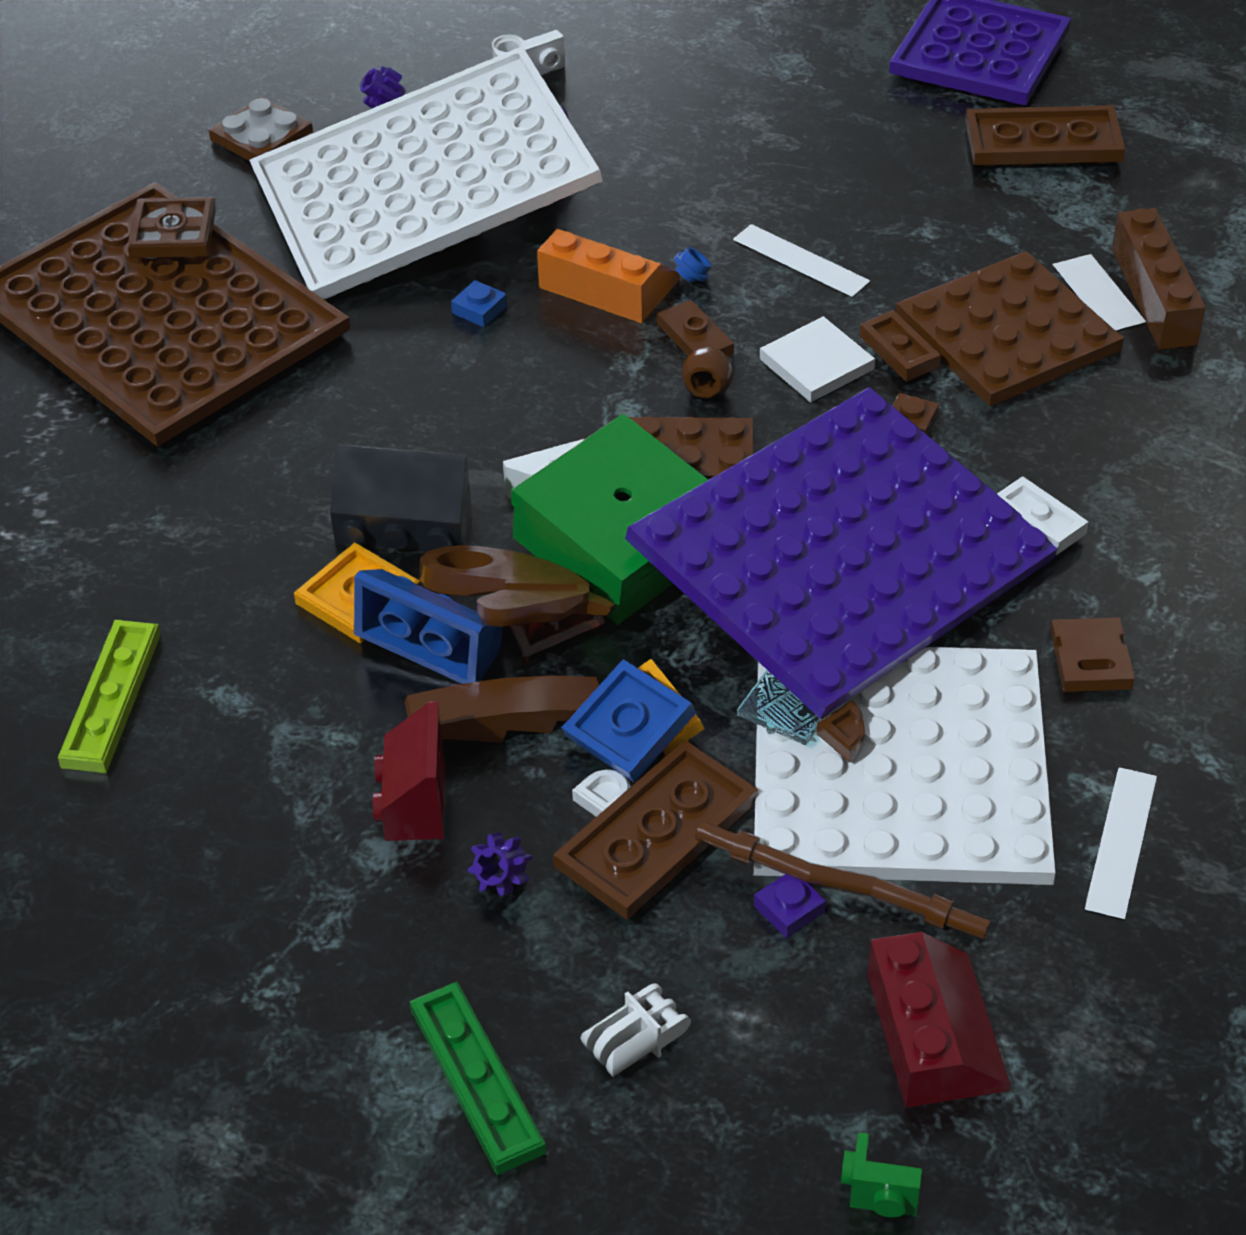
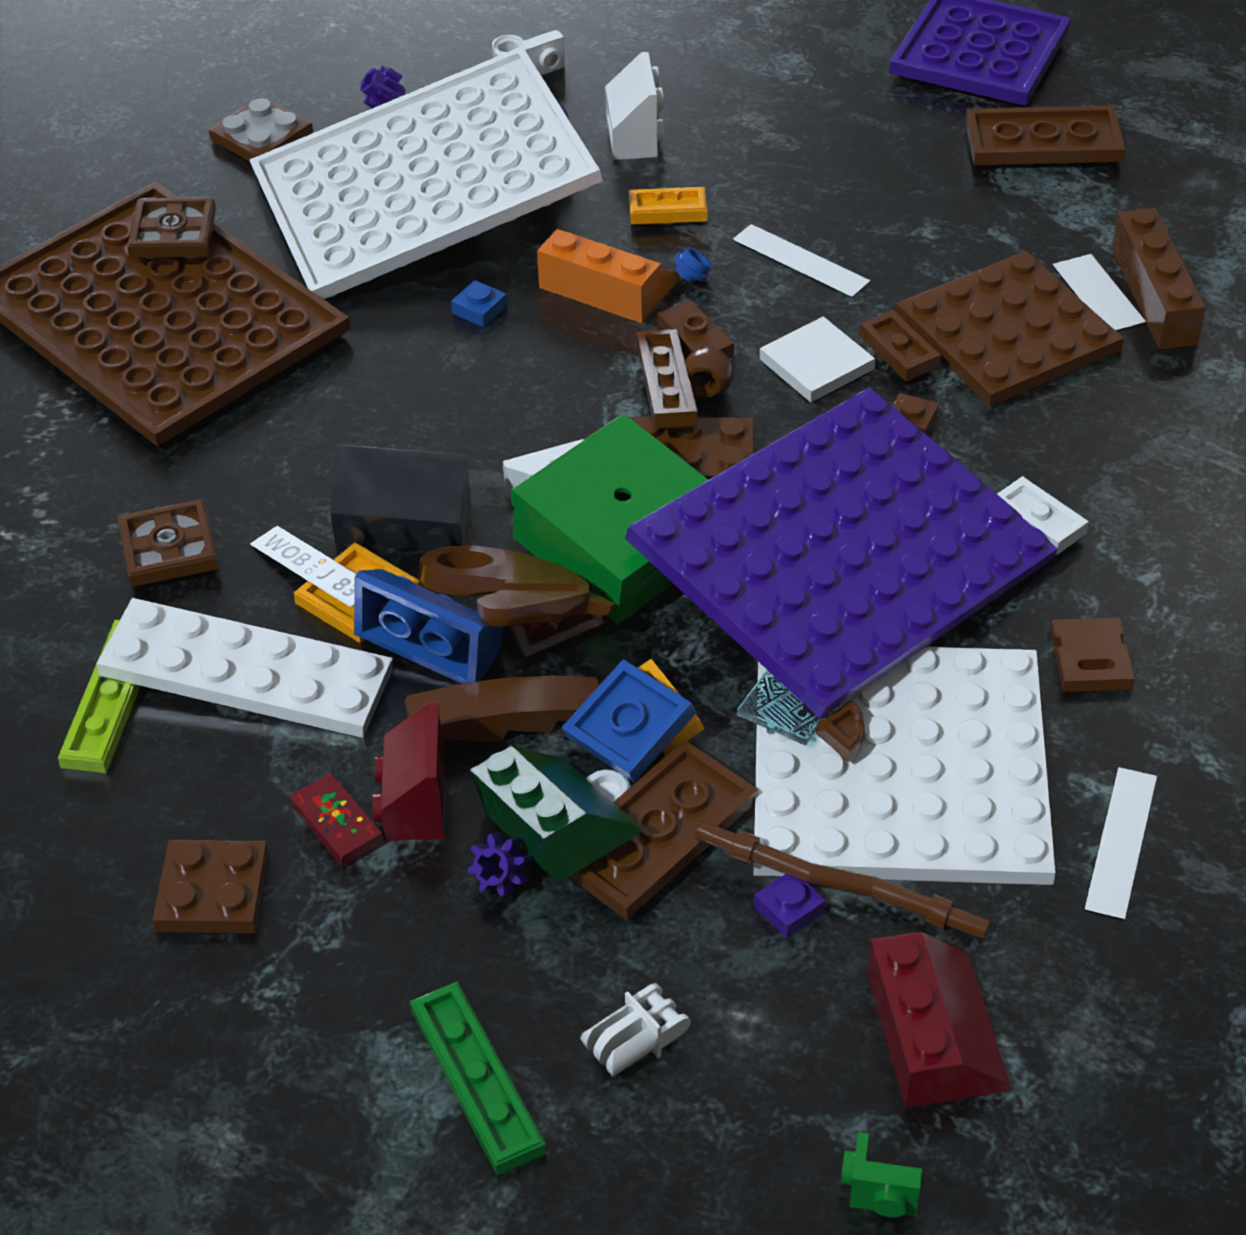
none -> white plate [97,598,393,738]
none -> reddish brown piece [117,499,219,587]
none -> reddish brown plate [152,840,269,933]
none -> white sticker [250,526,356,607]
none -> dark red tile [289,773,384,868]
none -> dark green slope [471,746,641,883]
none -> white slope [605,52,664,160]
none -> light orange plate [629,187,707,224]
none -> plate [636,329,697,430]

